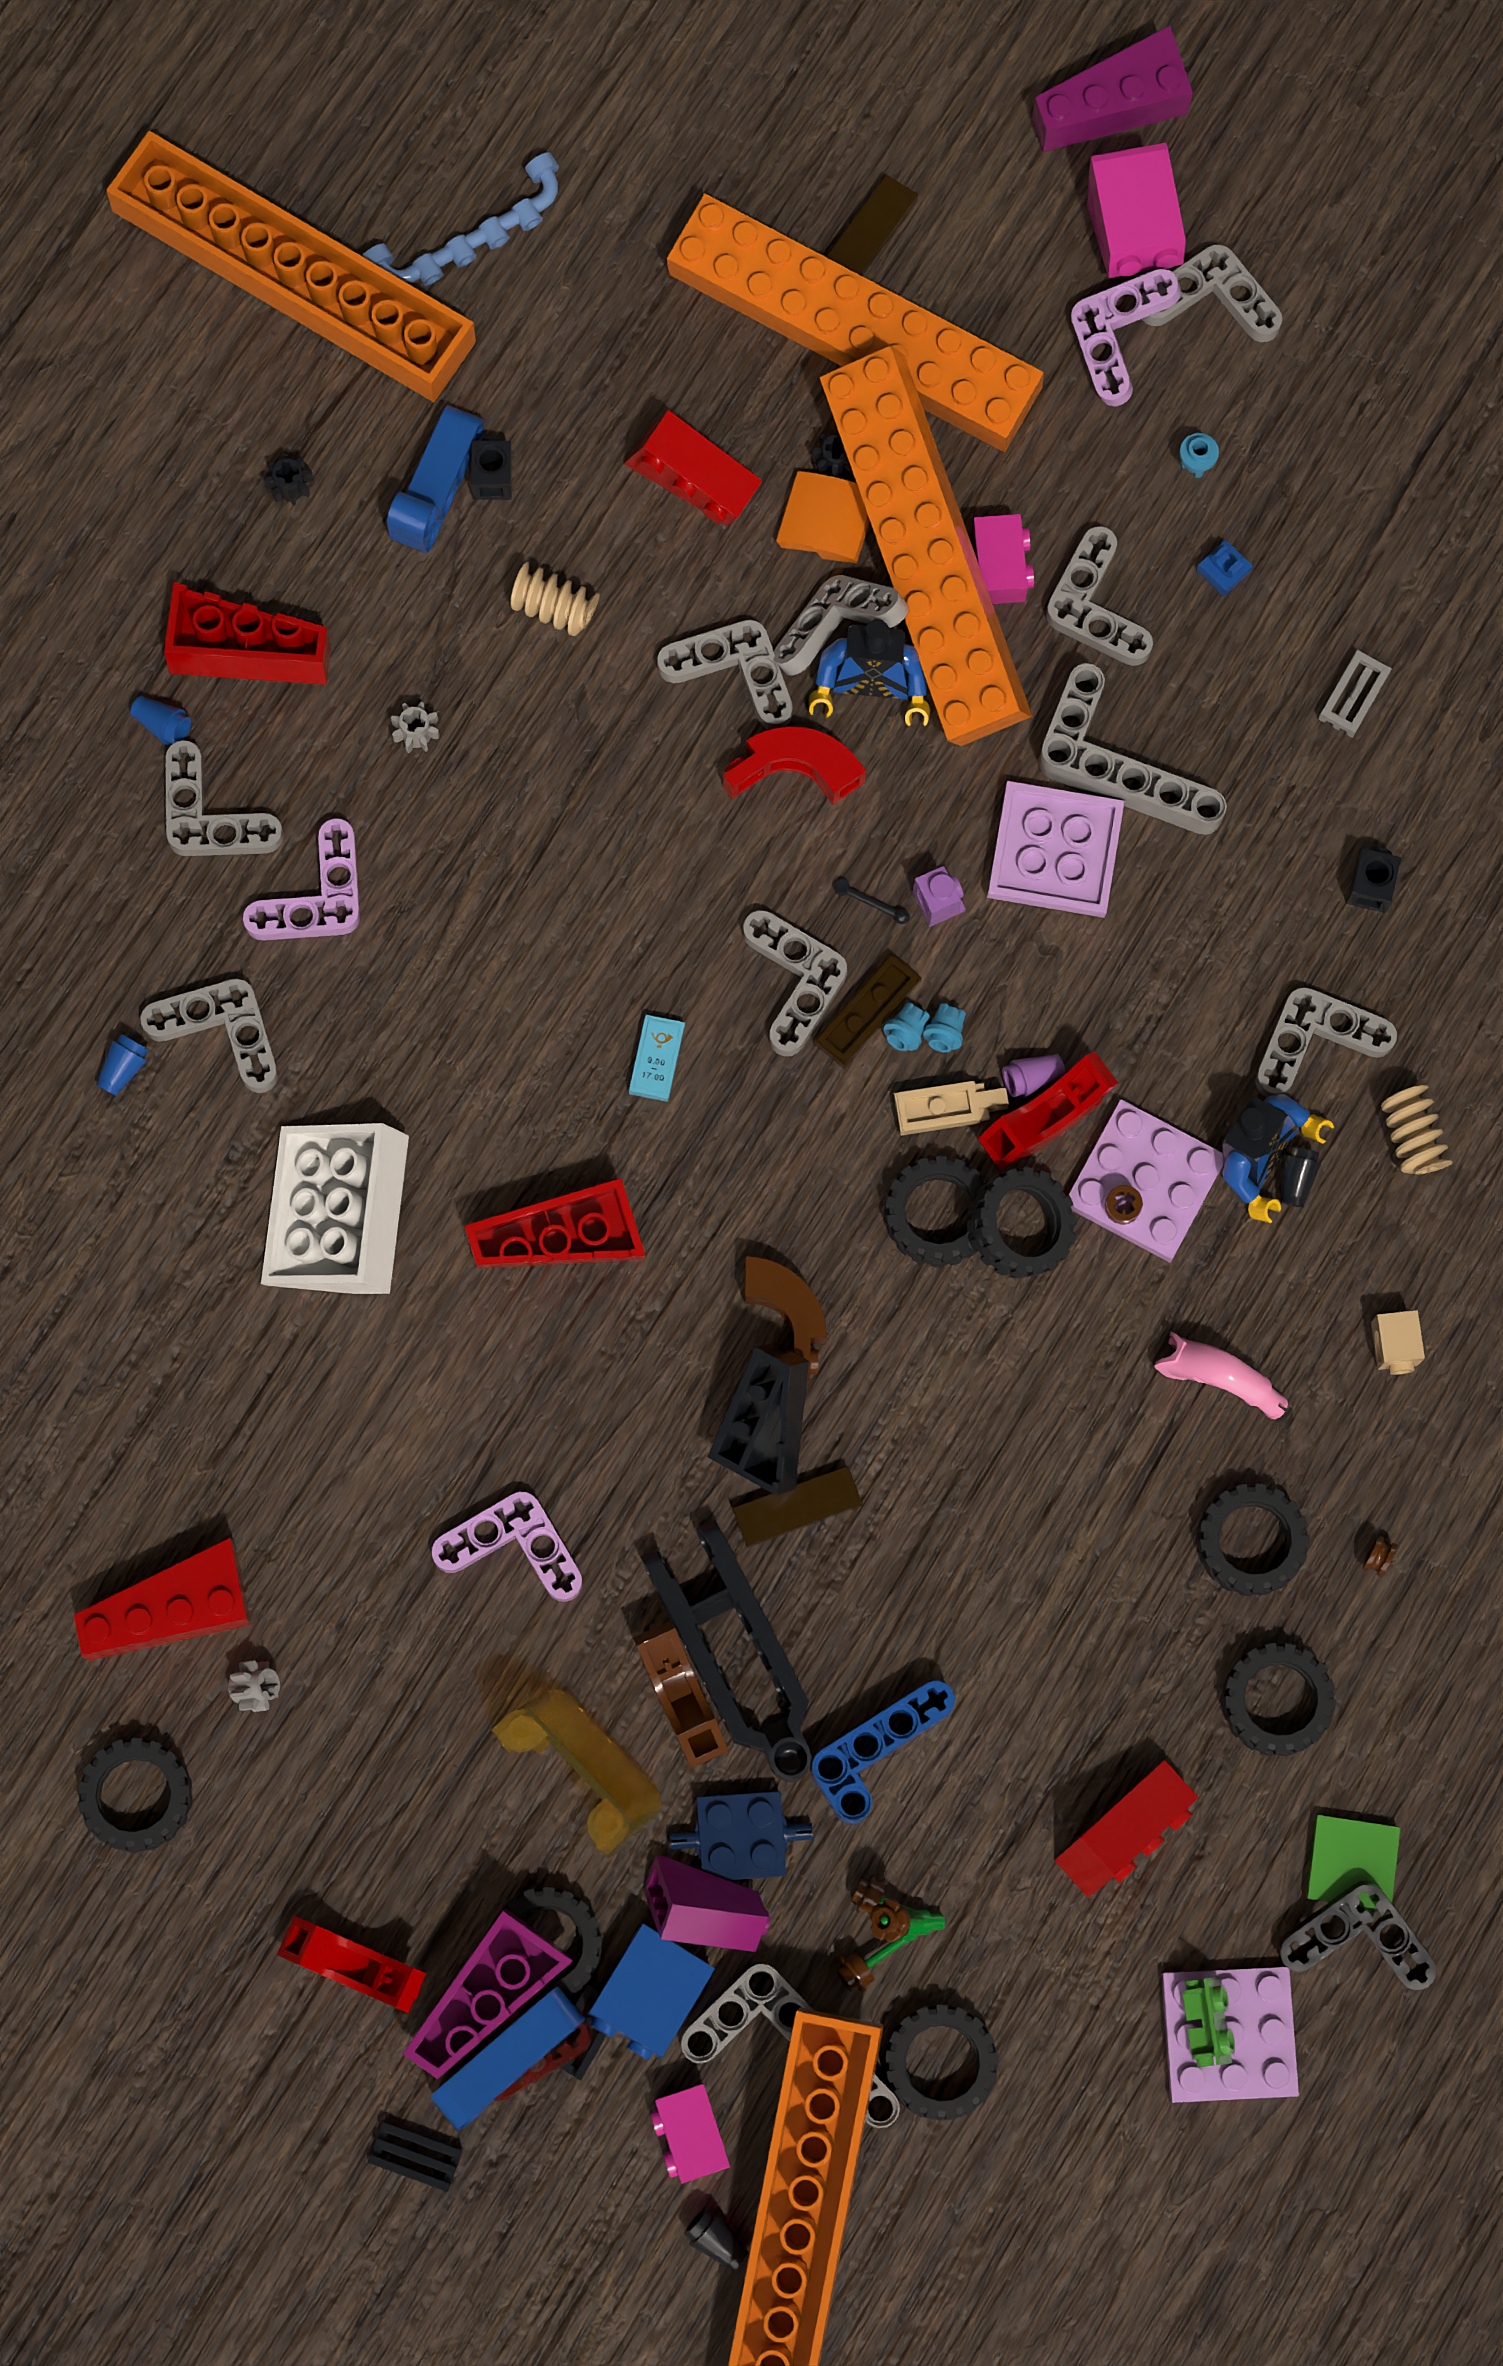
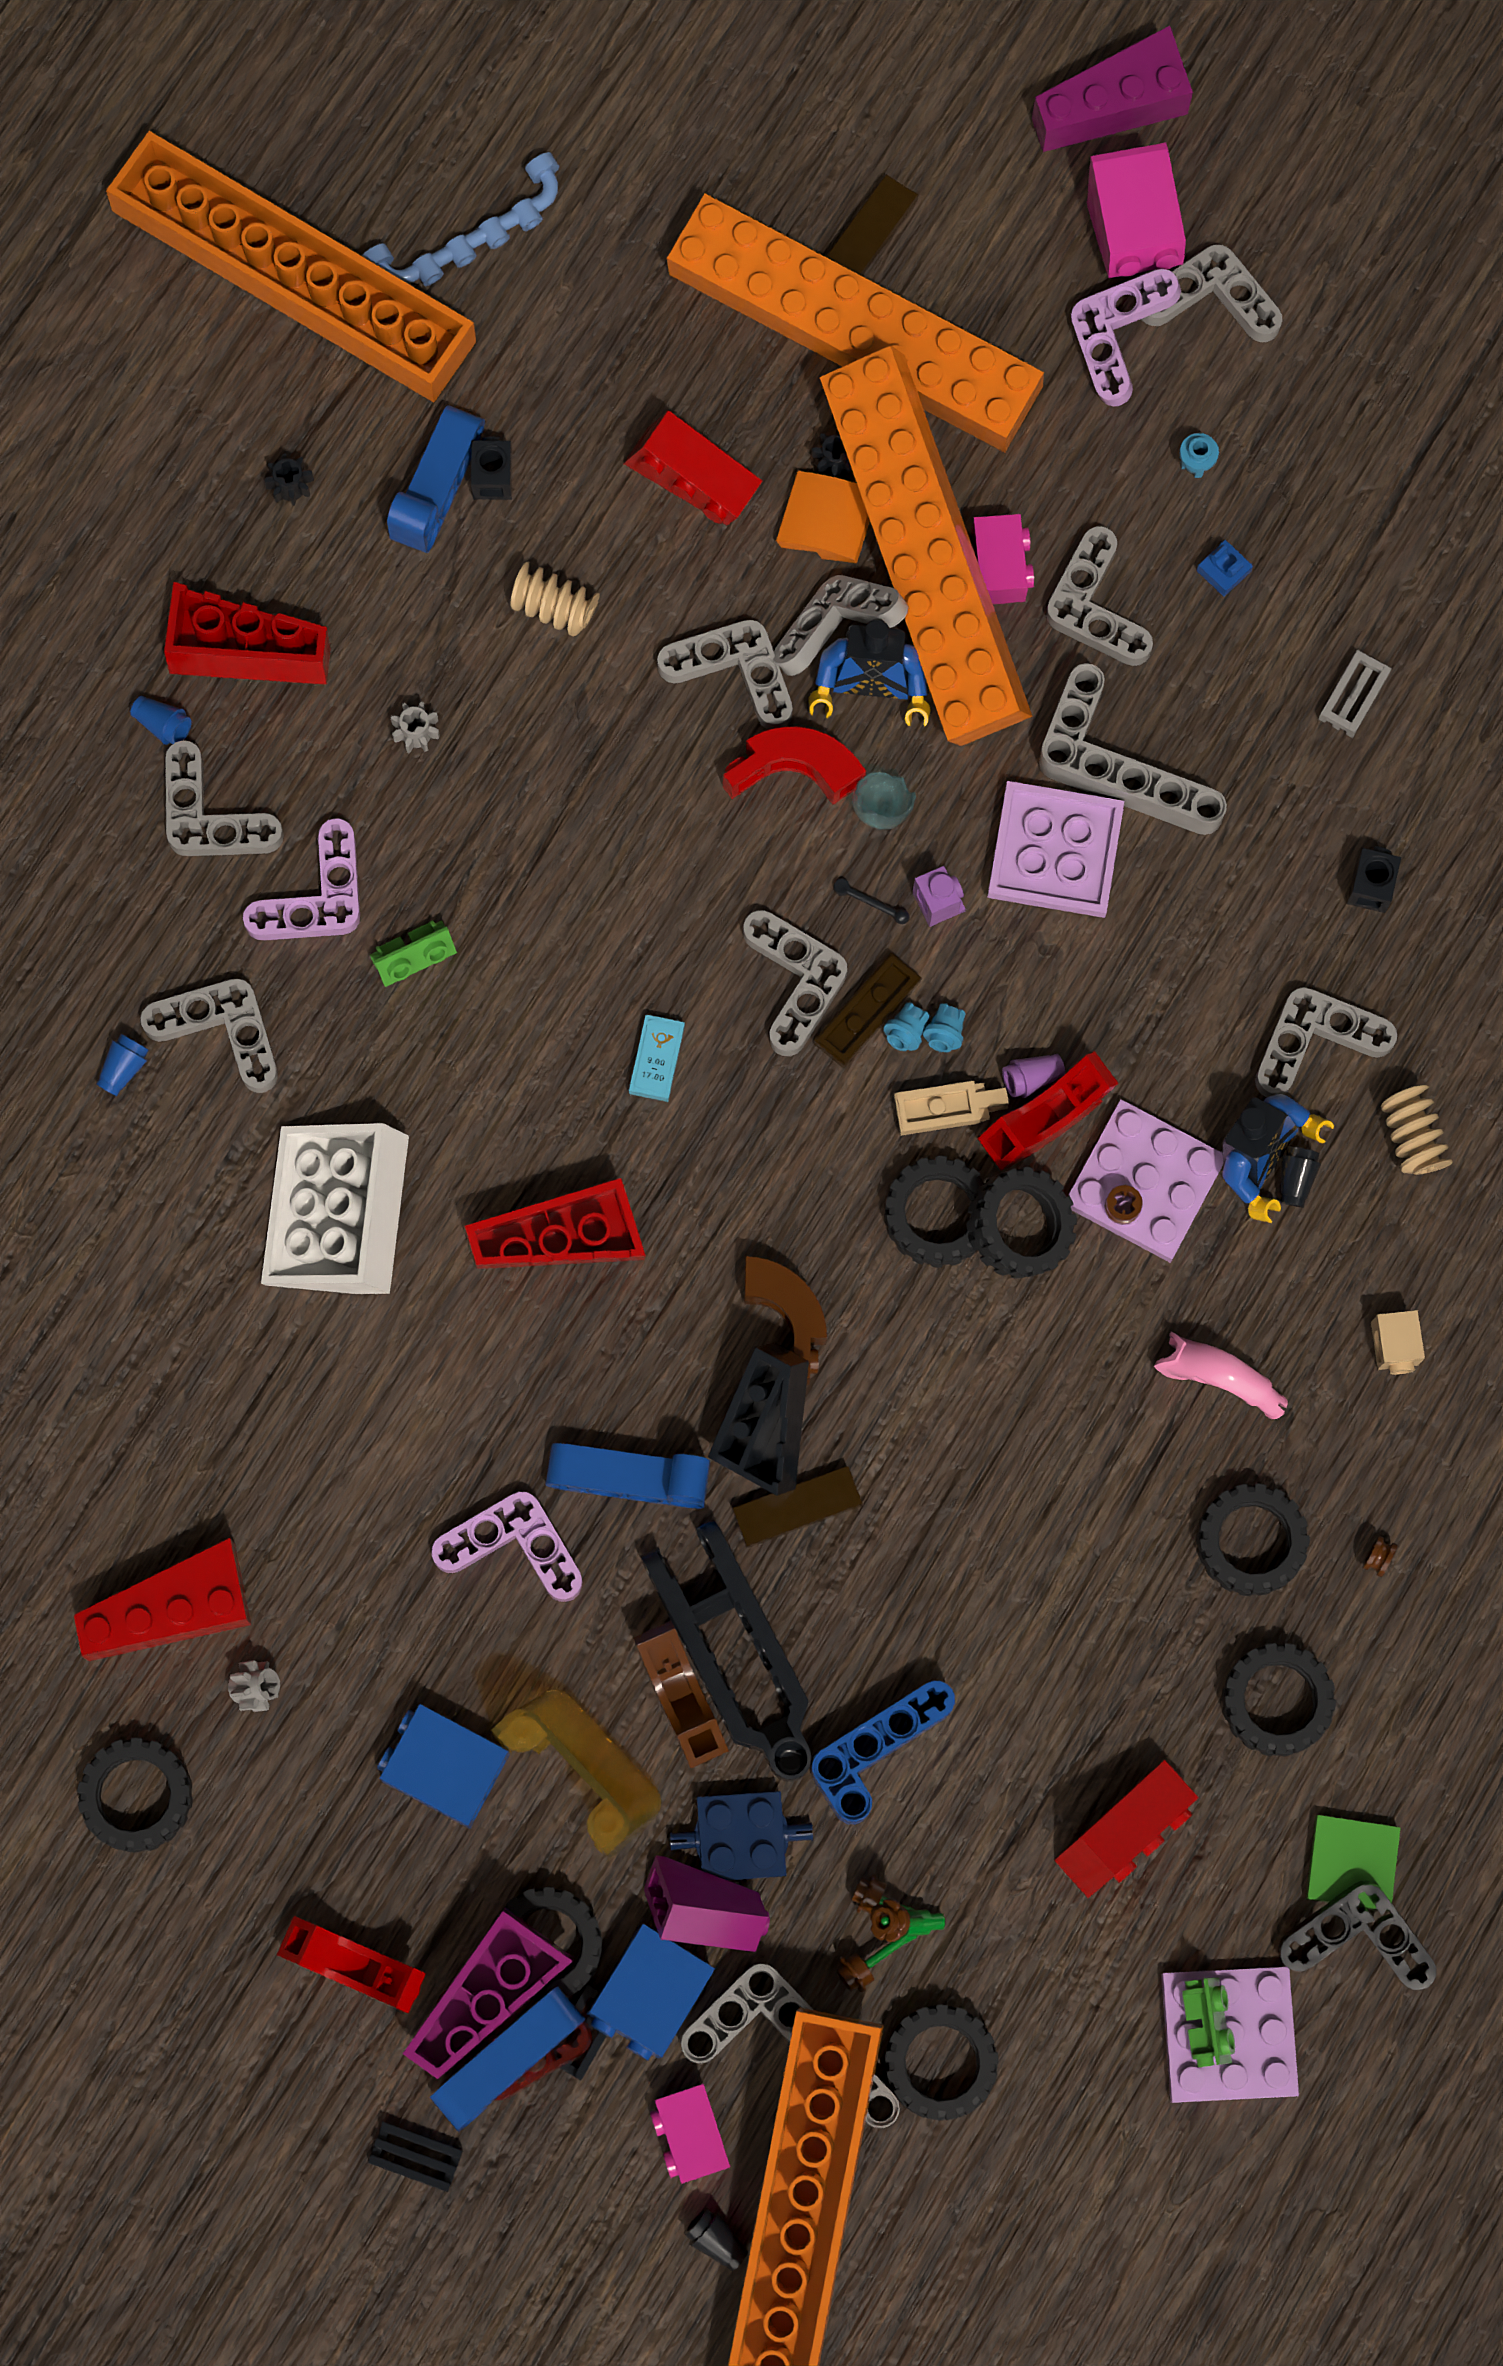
none -> bright green hinge [370,920,457,987]
none -> blue brick [377,1704,510,1829]
none -> blue beam [545,1443,710,1509]
none -> clear light blue hair [852,772,916,830]

